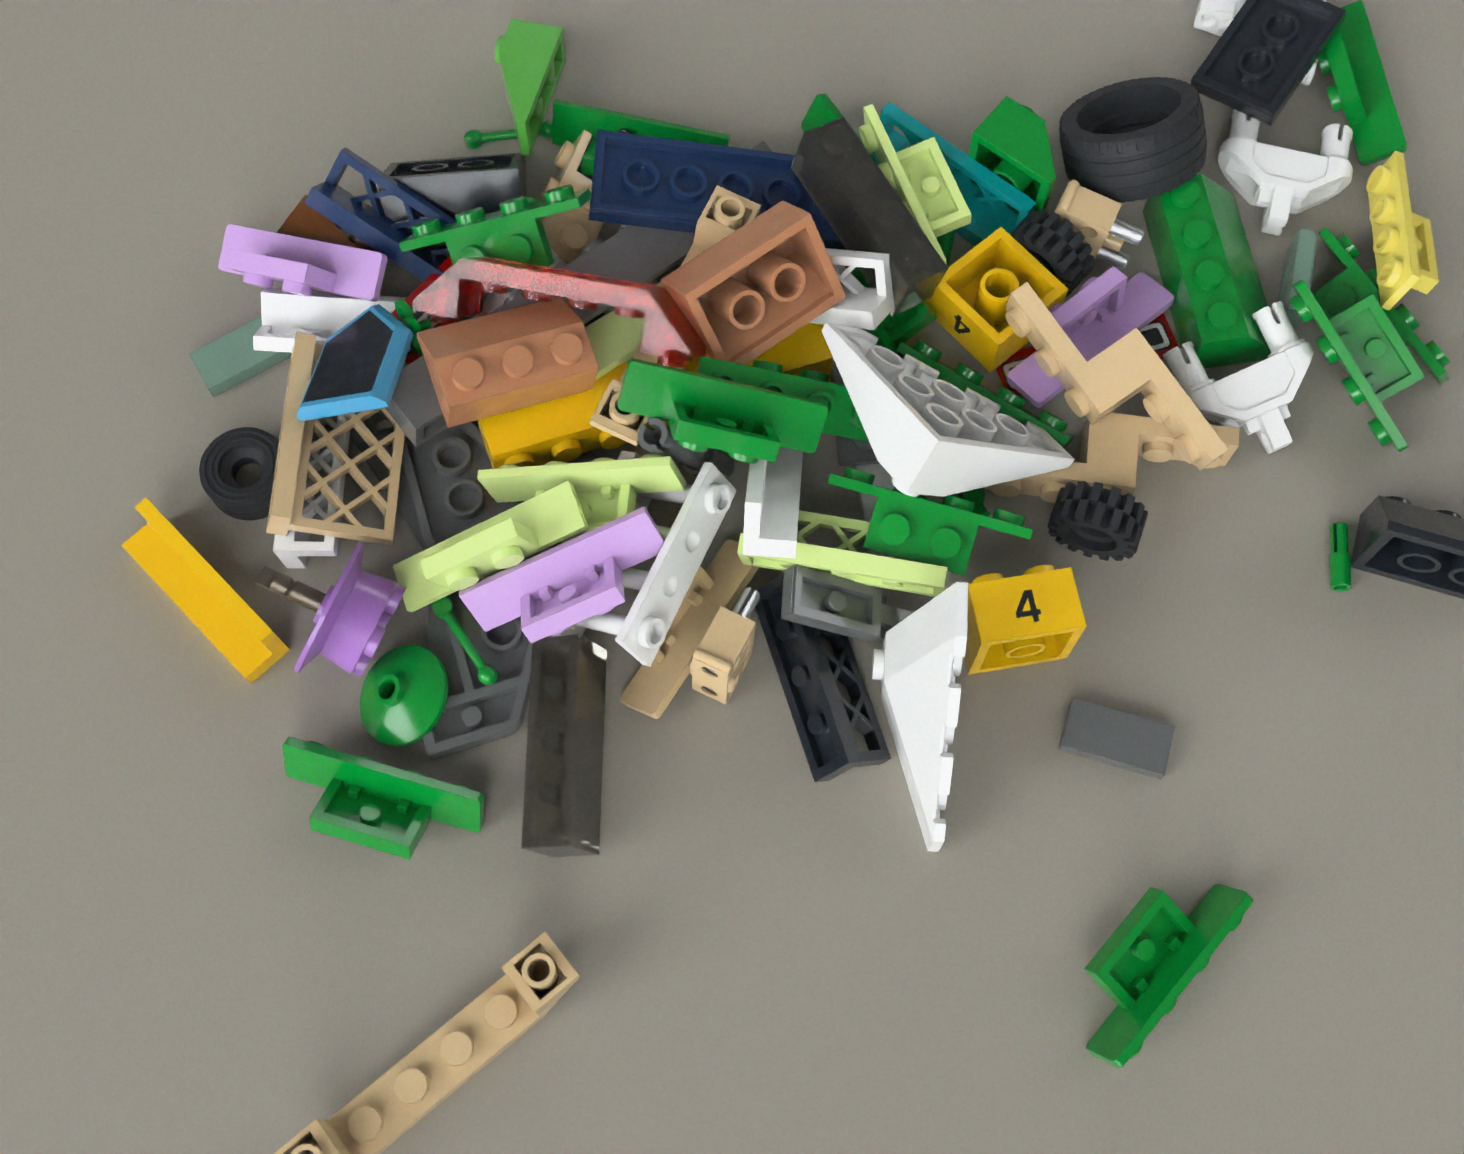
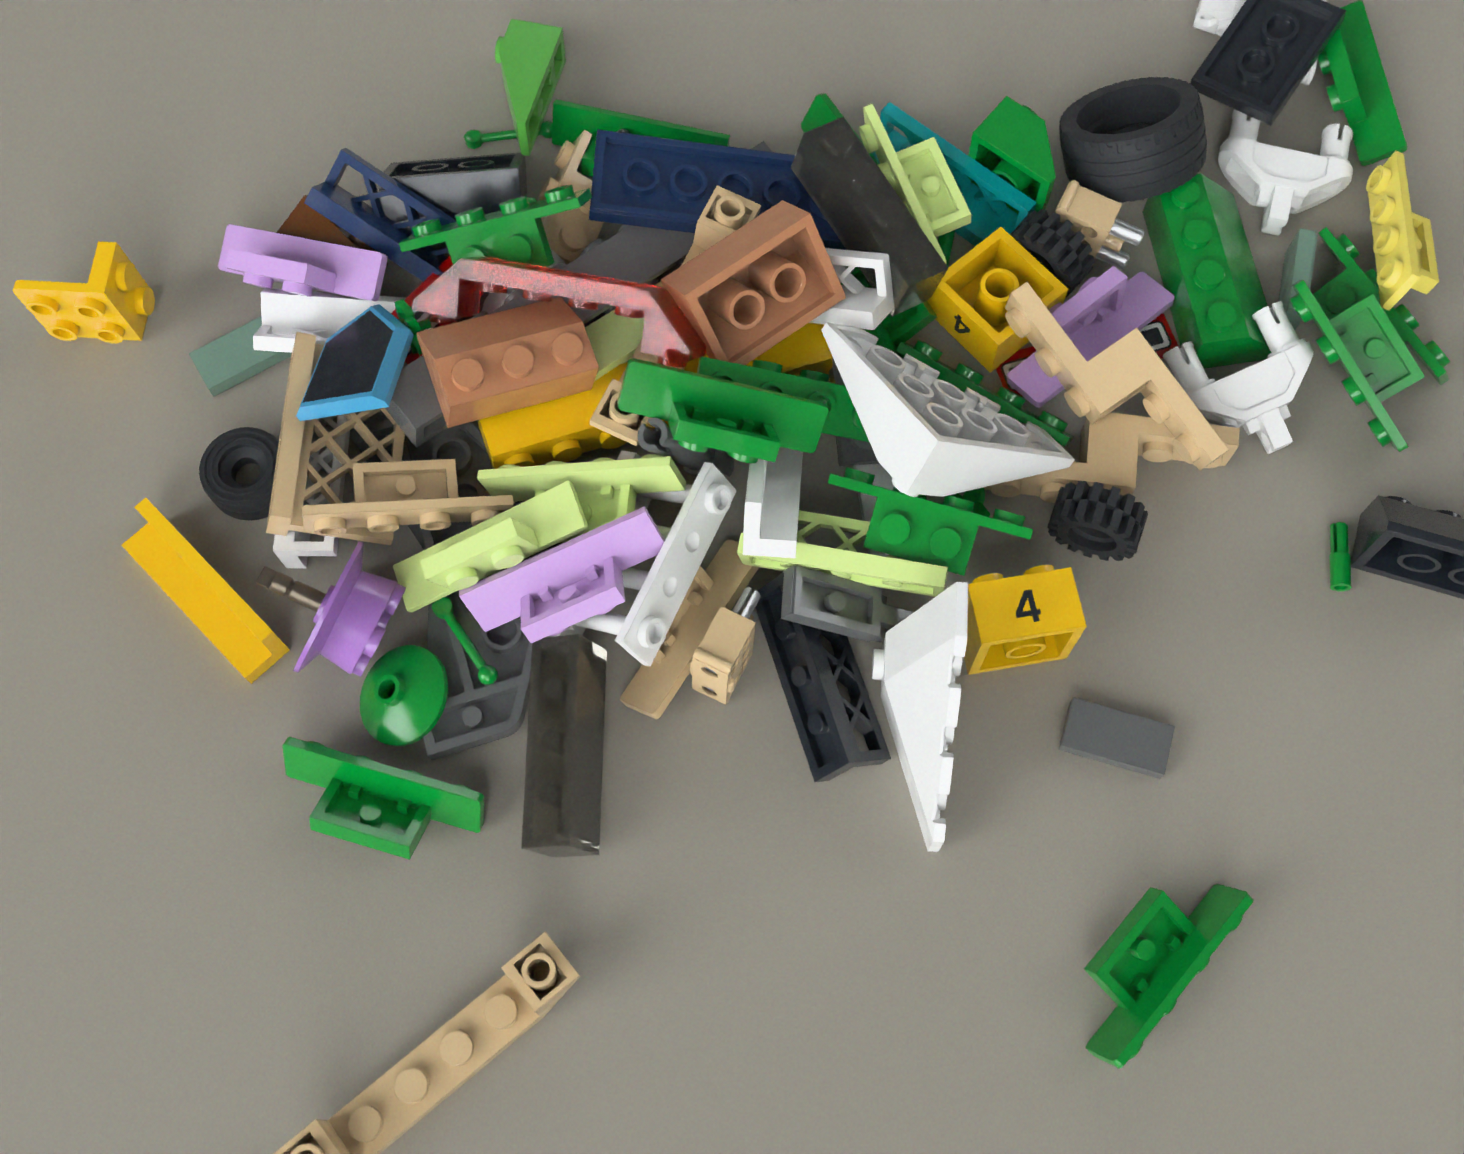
none -> yellow bracket [13,241,155,343]
none -> tan bracket [302,459,514,536]

